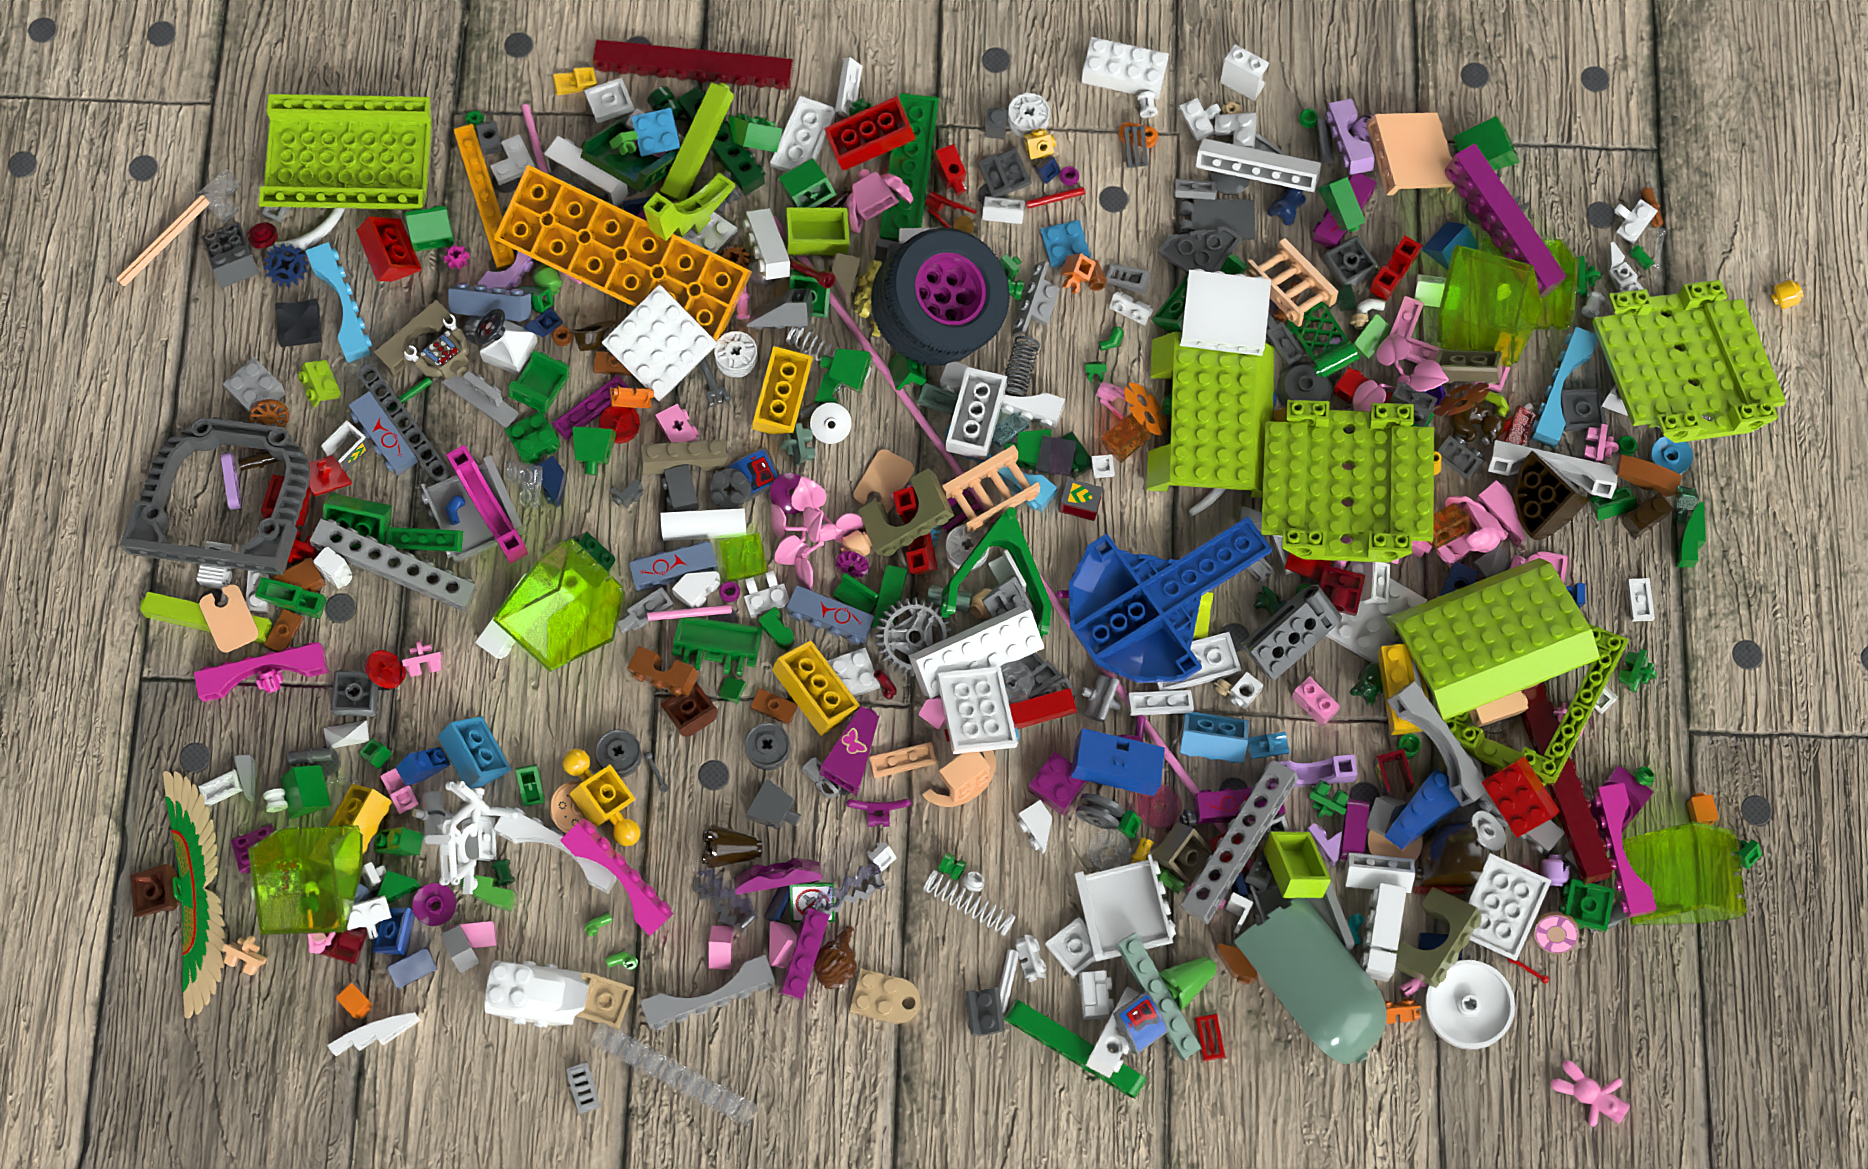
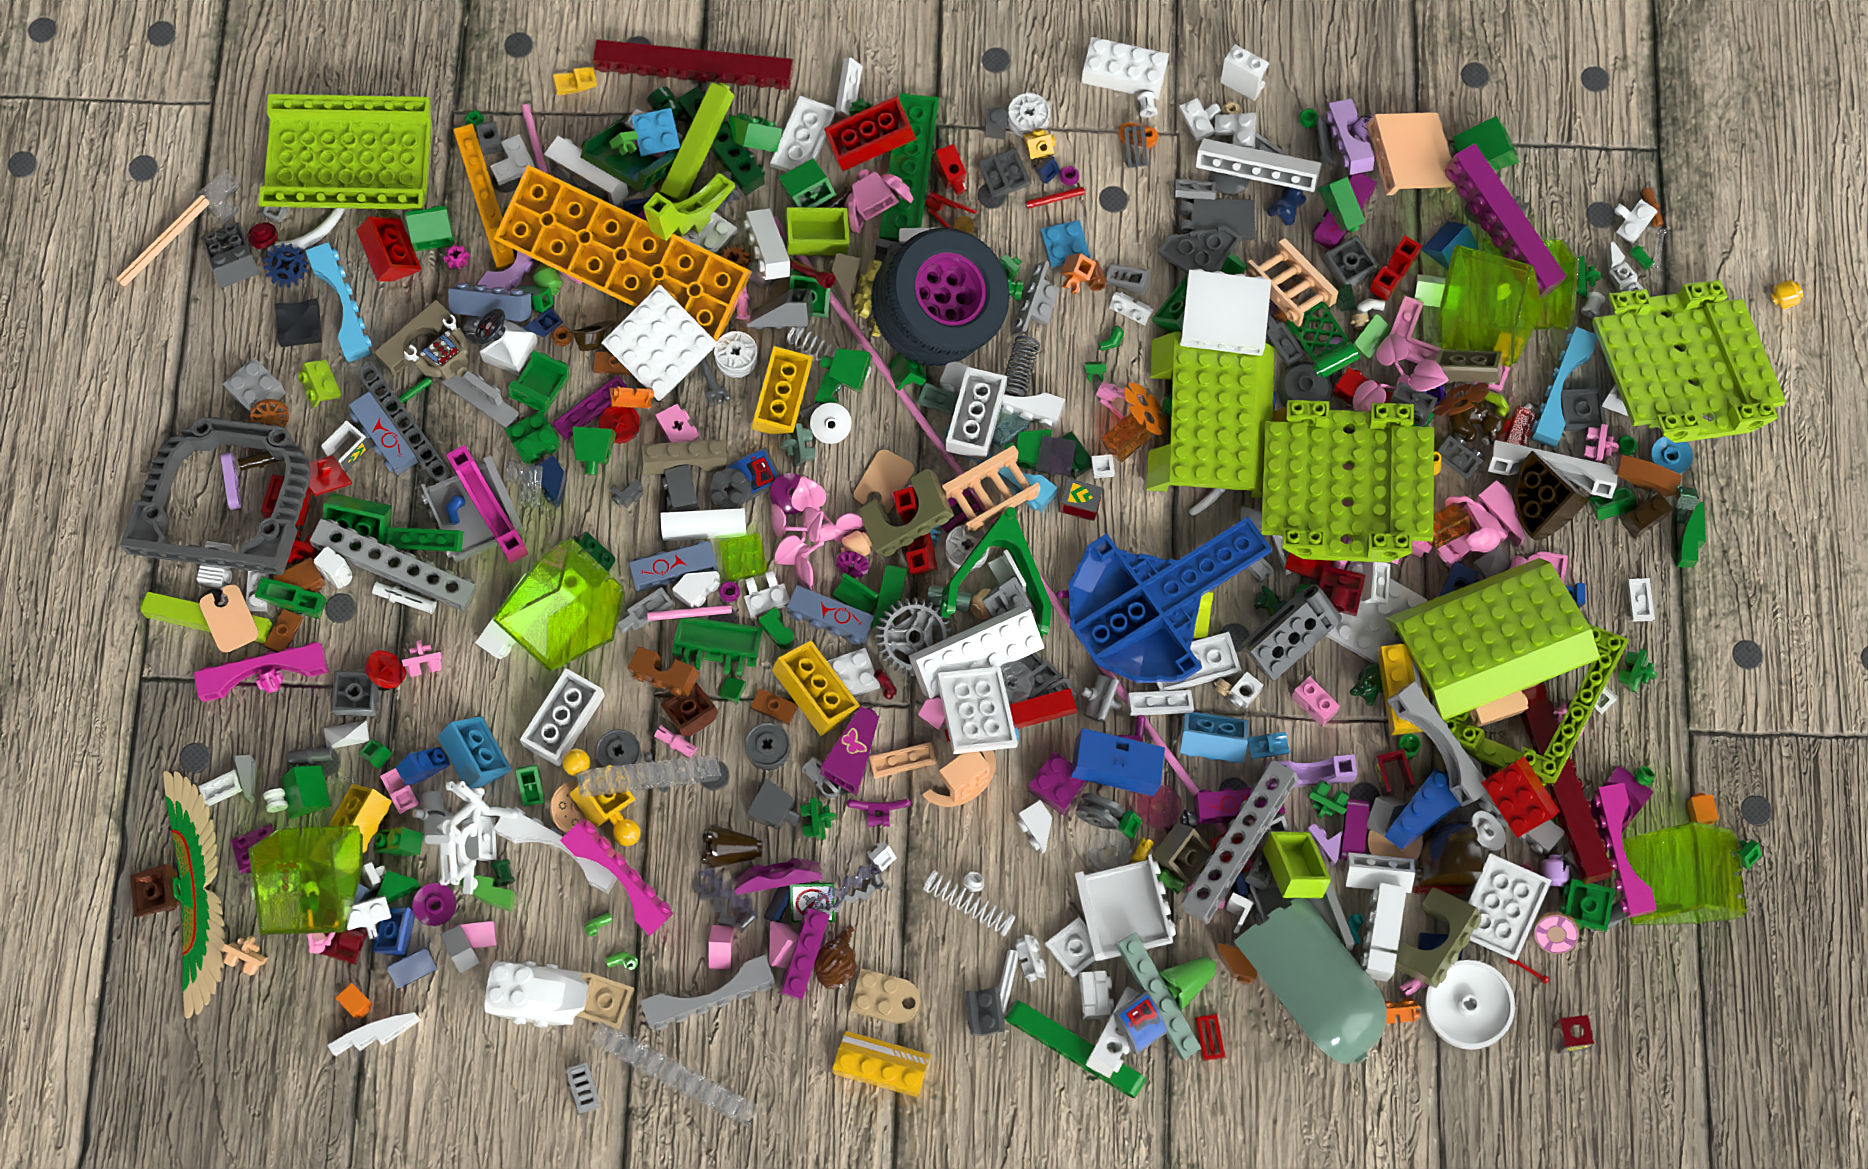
white plate [584,78,635,123] -> none
green wheel [937,852,967,882] -> none
white slope [982,197,1025,224] -> none
bright pink animal [1551,1060,1630,1127] -> none
none -> white pin [372,582,437,614]
none -> white brick [520,668,605,767]
none -> clear beam [576,755,722,797]
none -> bright pink pin [654,725,698,759]
none -> green hips [800,797,837,840]
none -> yellow slope [833,1031,931,1098]
none -> dark red piece [1553,1014,1594,1054]

